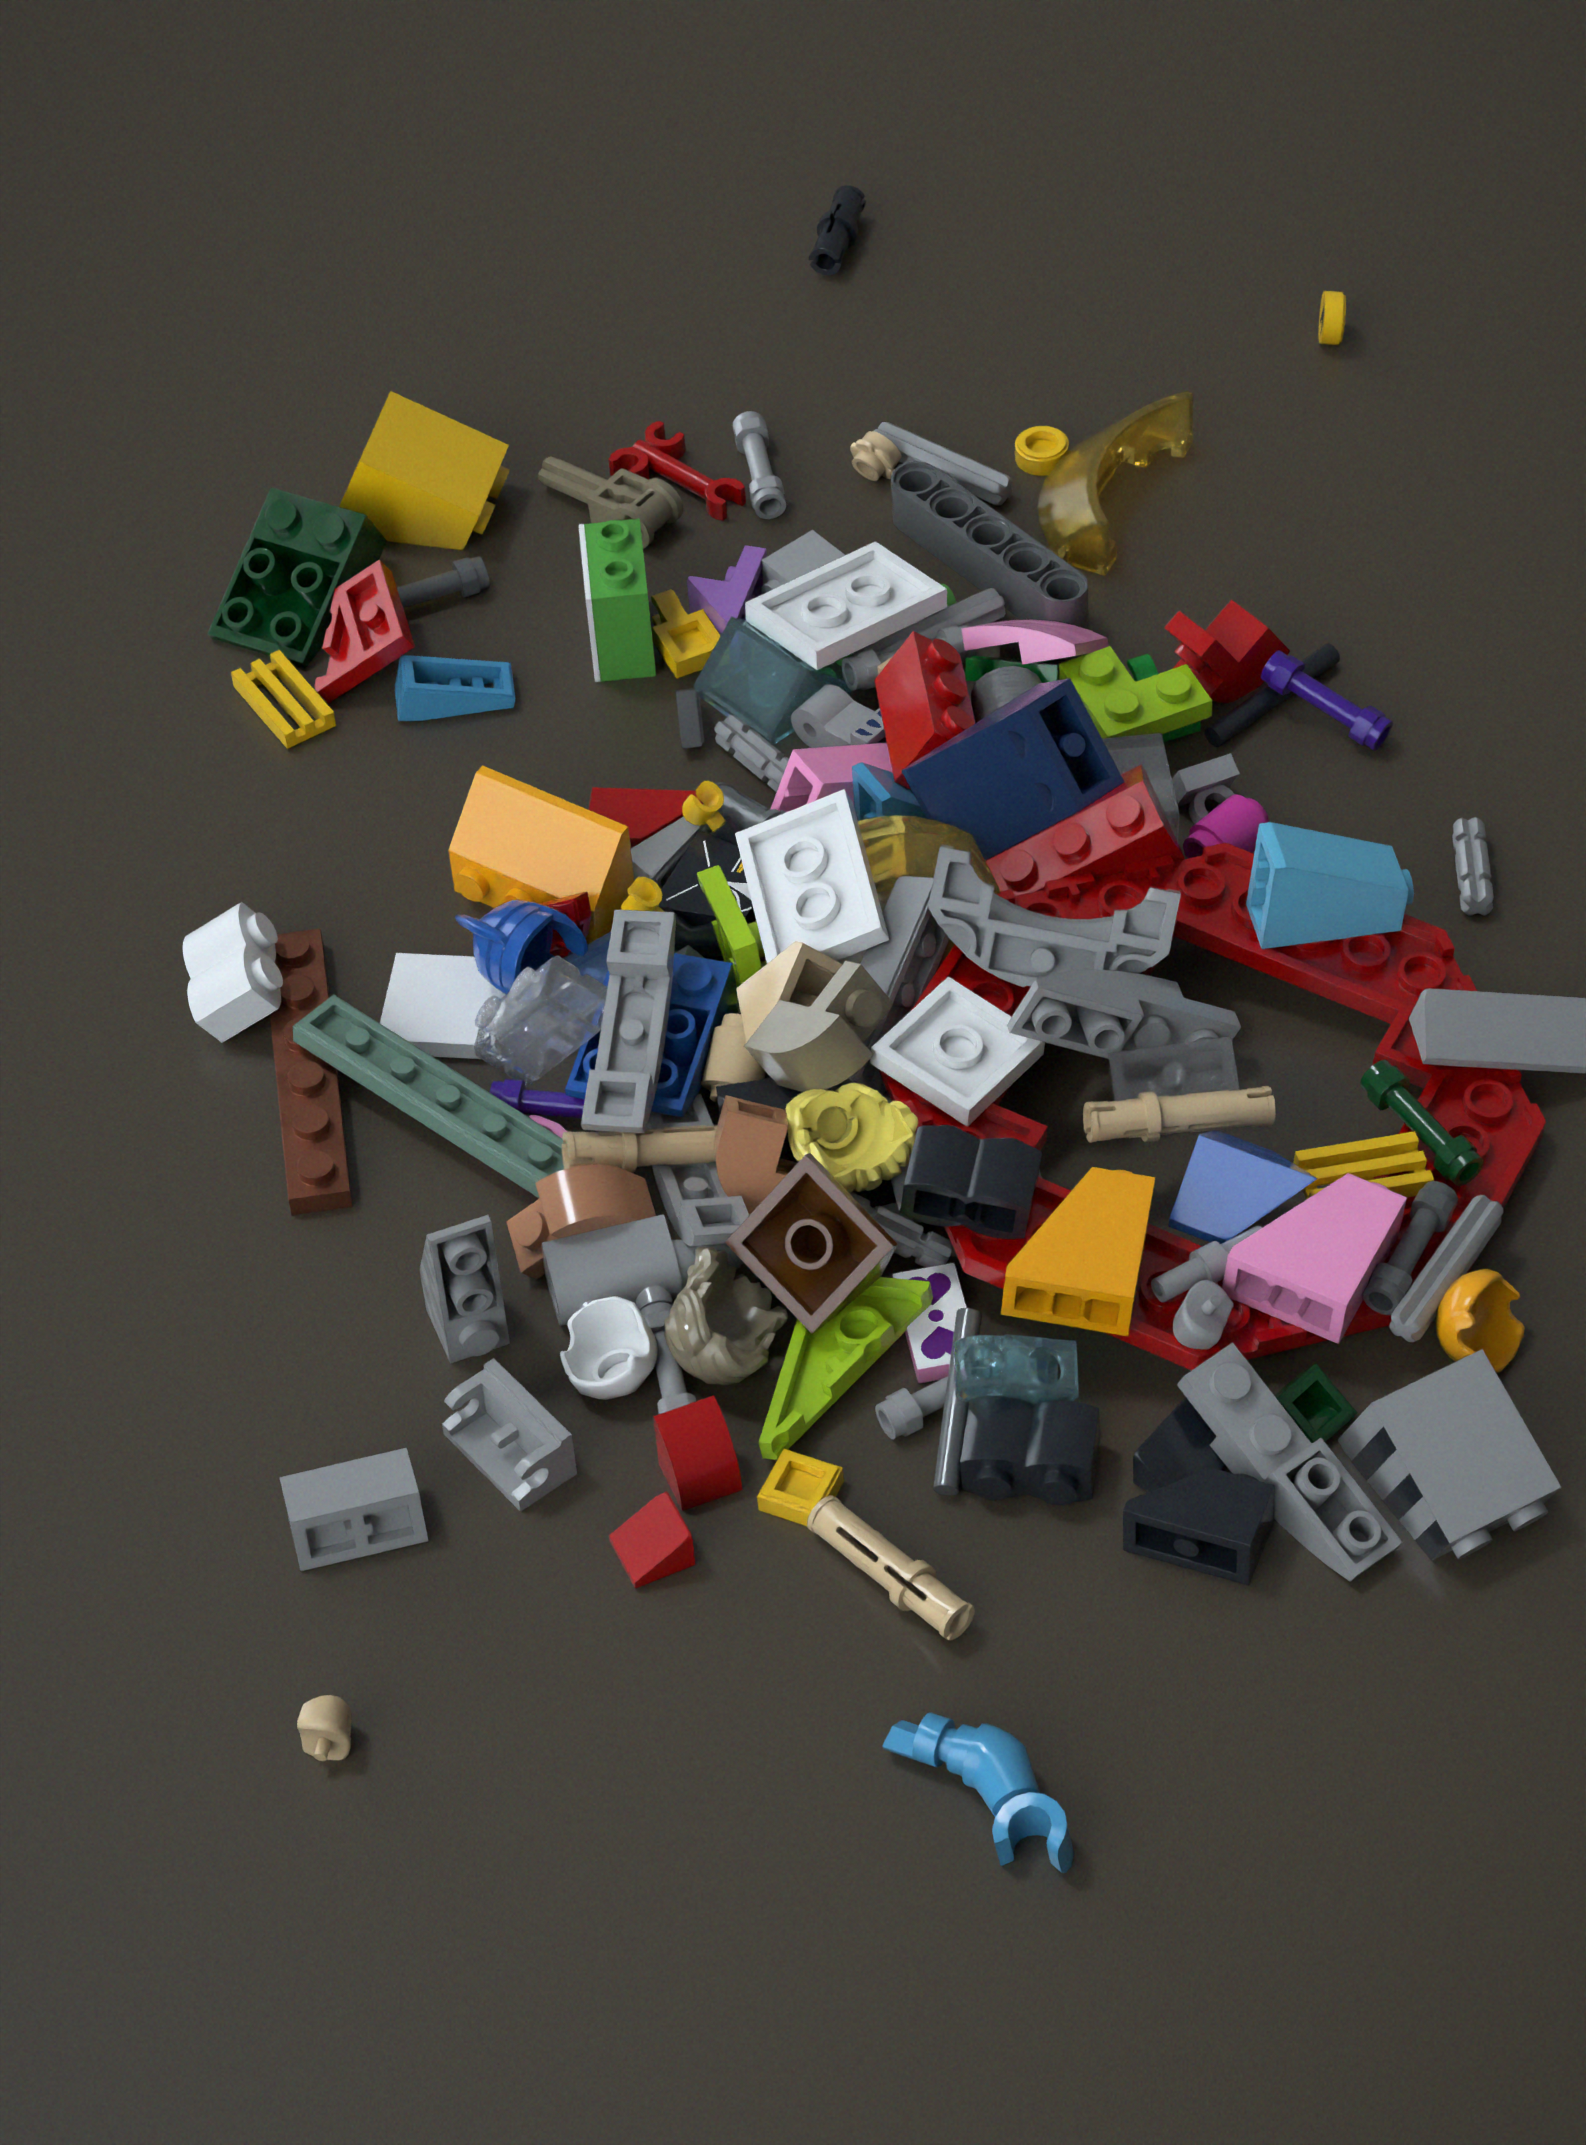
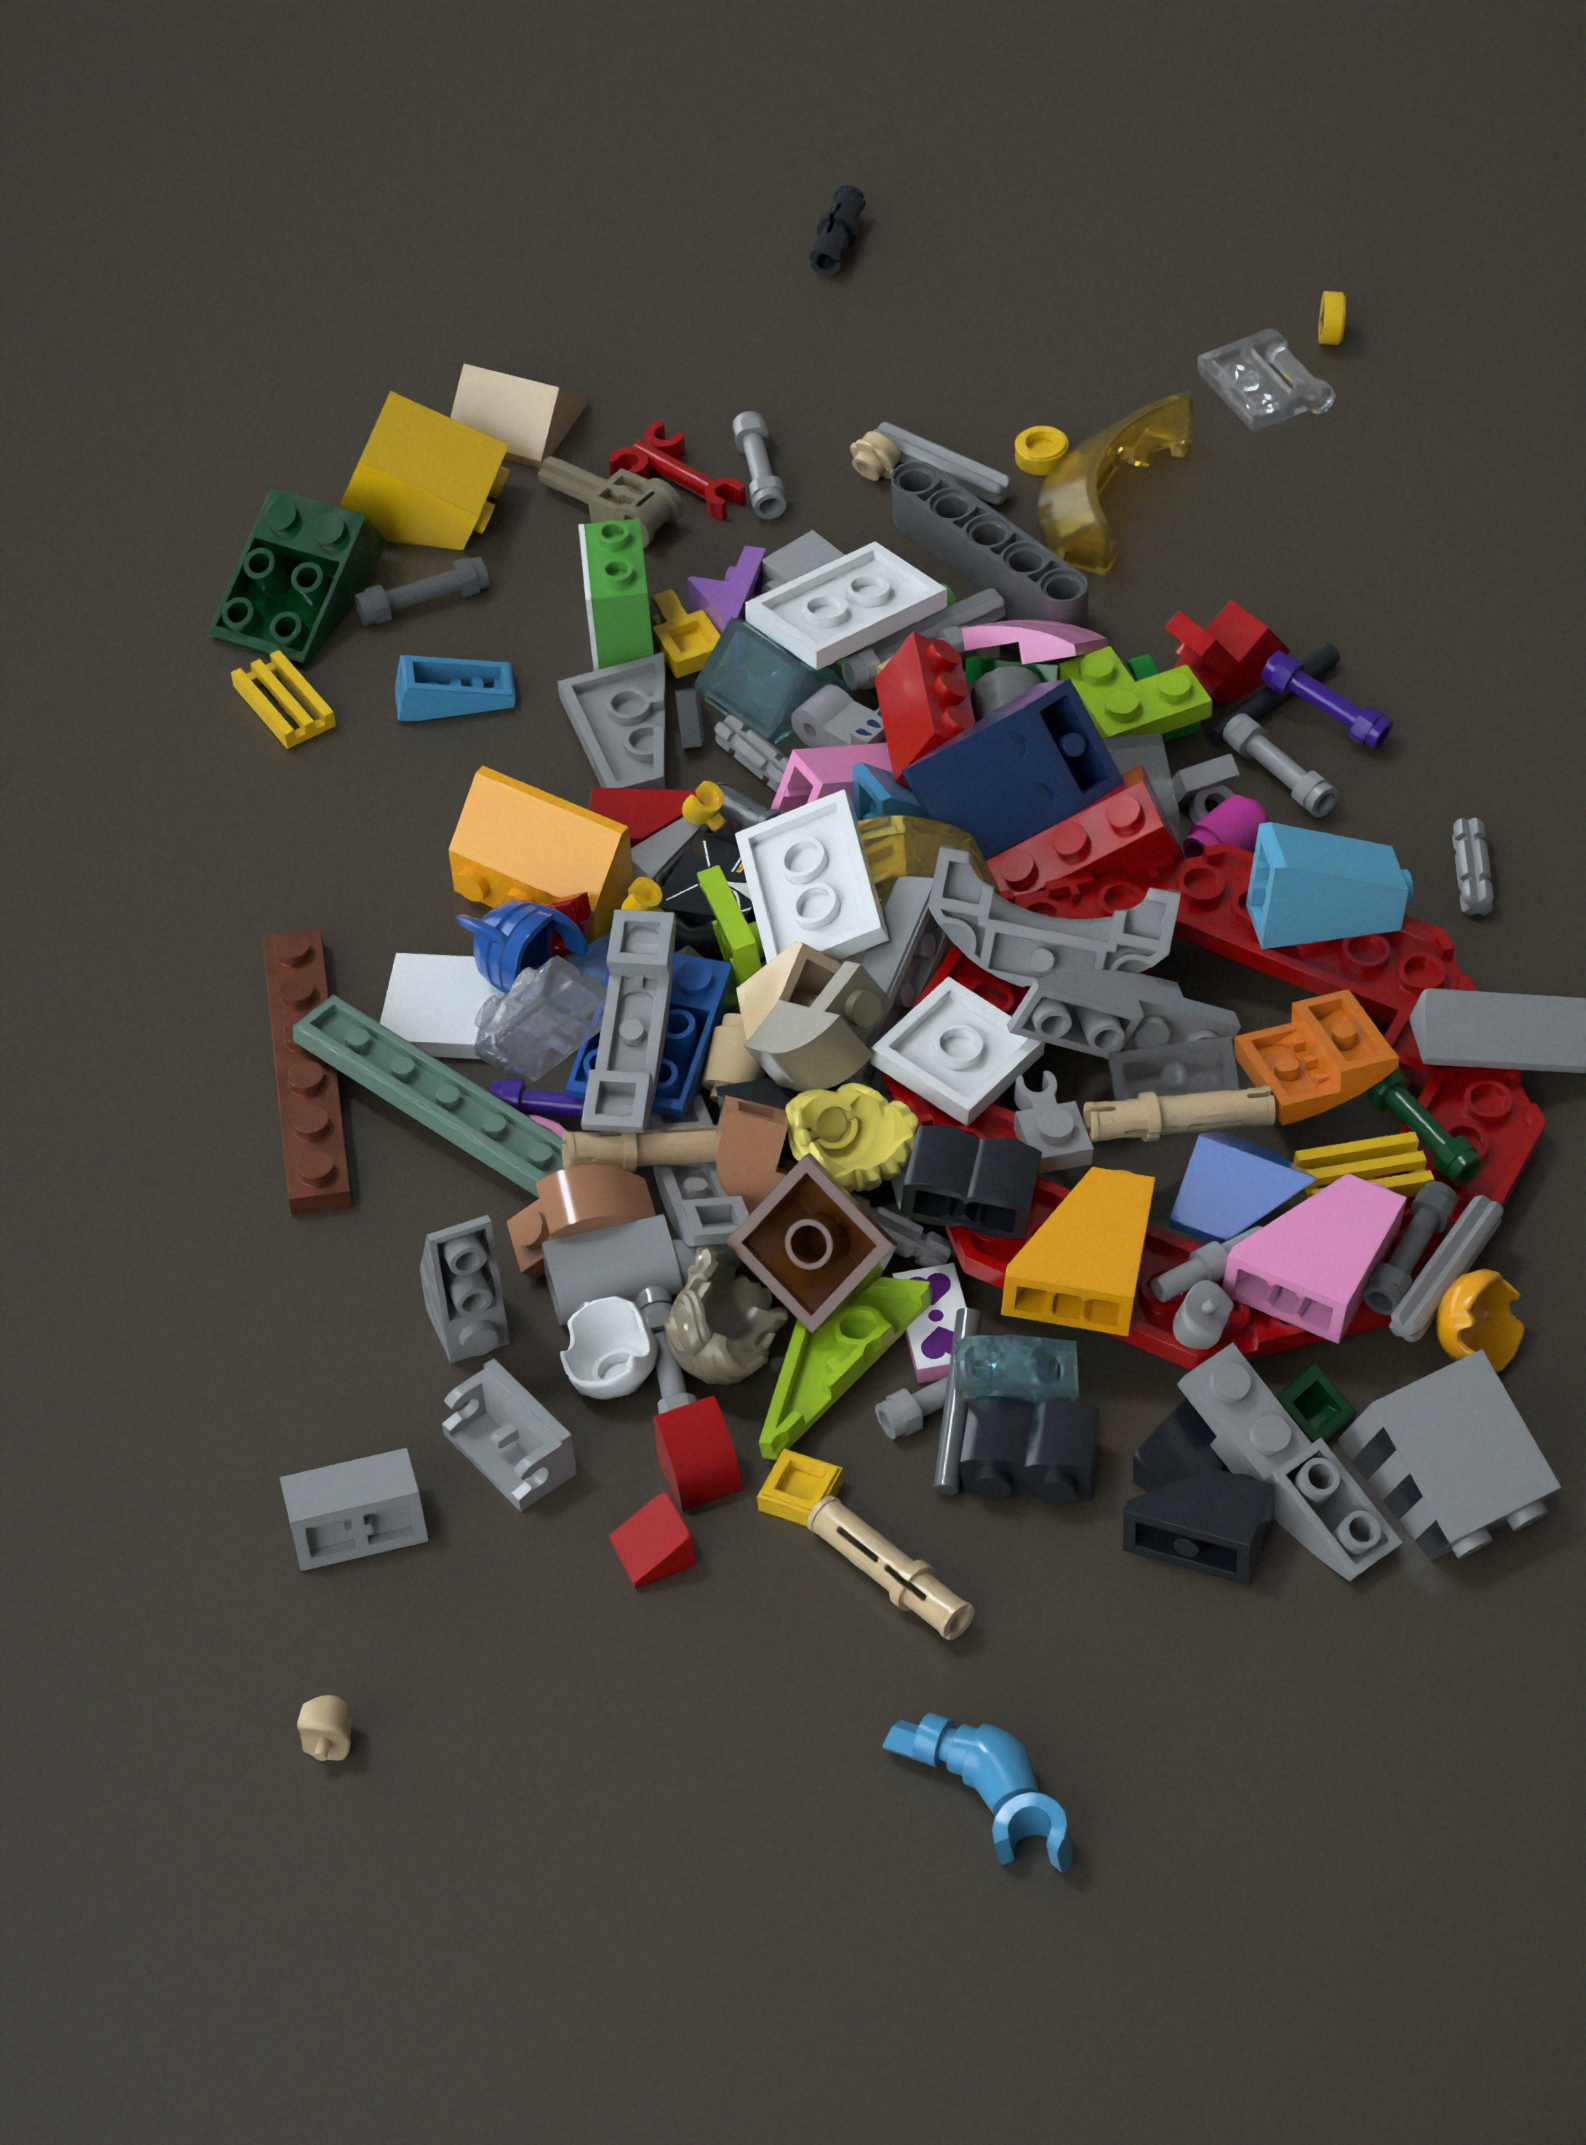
white brick [183,902,283,1043] -> none
red wing [314,560,415,703] -> none
none -> tan slope [450,364,588,469]
none -> light grey wing [557,652,666,790]
none -> light grey plate [1014,1071,1094,1174]
none -> clear plate [1198,328,1336,432]
none -> light grey bar [1223,713,1339,817]
none -> orange slope [1234,989,1399,1126]

